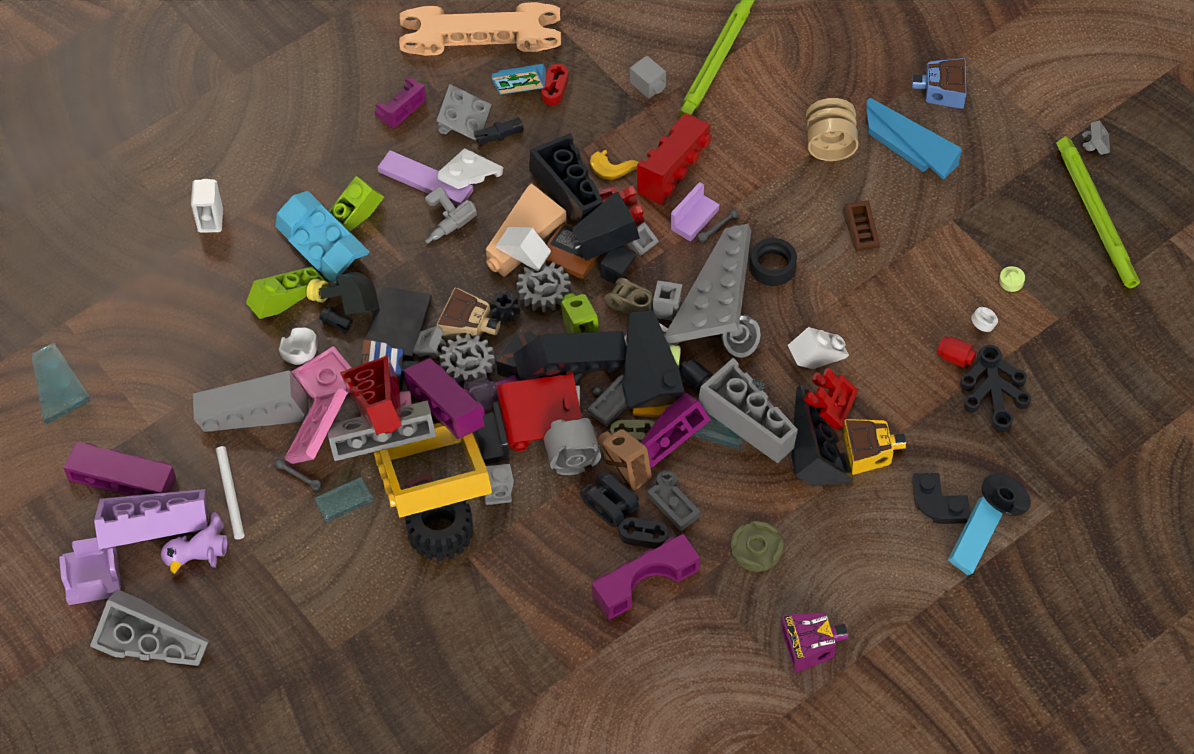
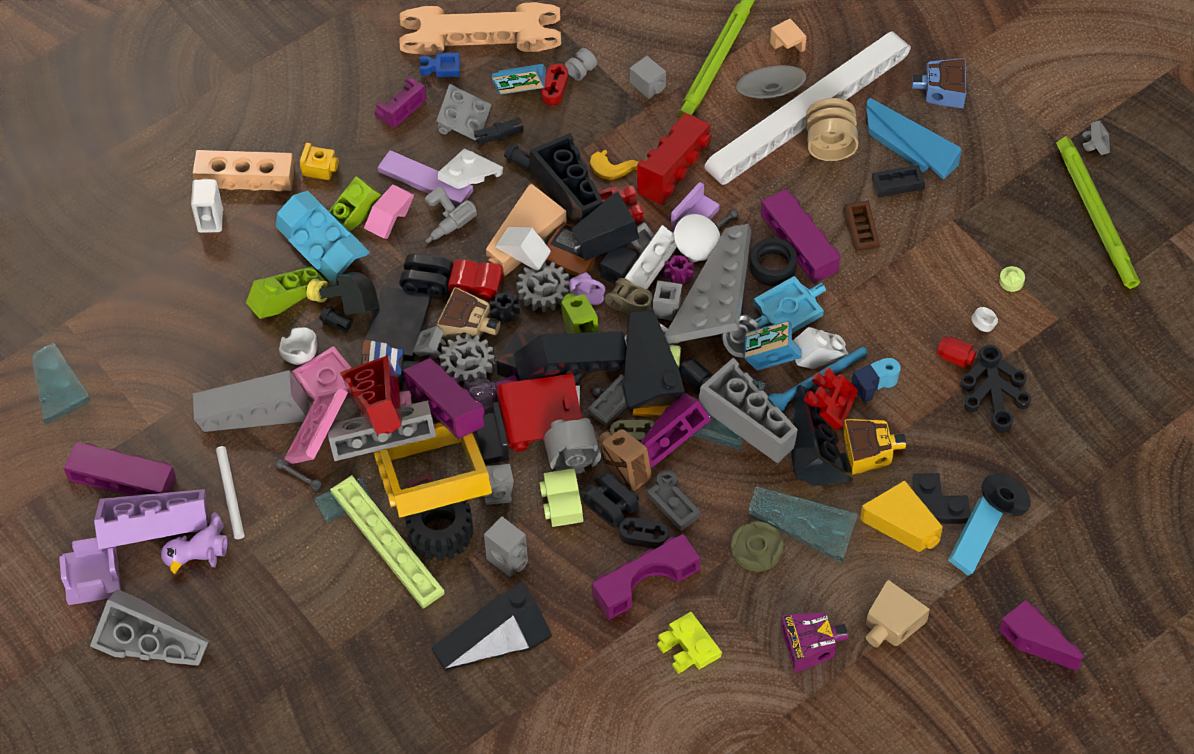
none -> light nougat brick [193,150,295,191]
none -> yellow brick [300,142,339,181]
none -> yellowish green tile [330,475,444,609]
none -> bright pink slope [364,185,414,239]
none -> black brick [399,254,453,297]
none -> blue plate [419,53,460,77]
none -> black wedge [432,582,552,670]
none -> red brick [448,260,504,302]
none -> light grey brick [484,517,528,577]
none -> black pin [504,144,530,171]
none -> yellowish green brick [540,468,583,527]
none -> light grey wheel [565,48,597,81]
none -> lavender piece [568,272,605,305]
none -> white plate [624,225,677,289]
none -> neon yellow plate [657,612,722,674]
none -> magenta gear [664,255,694,286]
none -> white dish [672,214,720,263]
none -> white beam [704,31,911,185]
none -> light grey hat [736,65,806,98]
none -> panel [744,321,802,370]
none -> clear light blue wing [748,486,858,563]
none -> medium azure plate [753,276,826,333]
none -> magenta brick [760,189,841,284]
none -> dark azure piece [768,347,868,411]
none -> light nougat panel [770,19,807,52]
none -> leg [851,358,901,403]
none -> yellow slope [860,481,943,552]
none -> tan torso [866,580,930,647]
none -> black plate [871,165,925,197]
none -> magenta slope [999,600,1084,671]

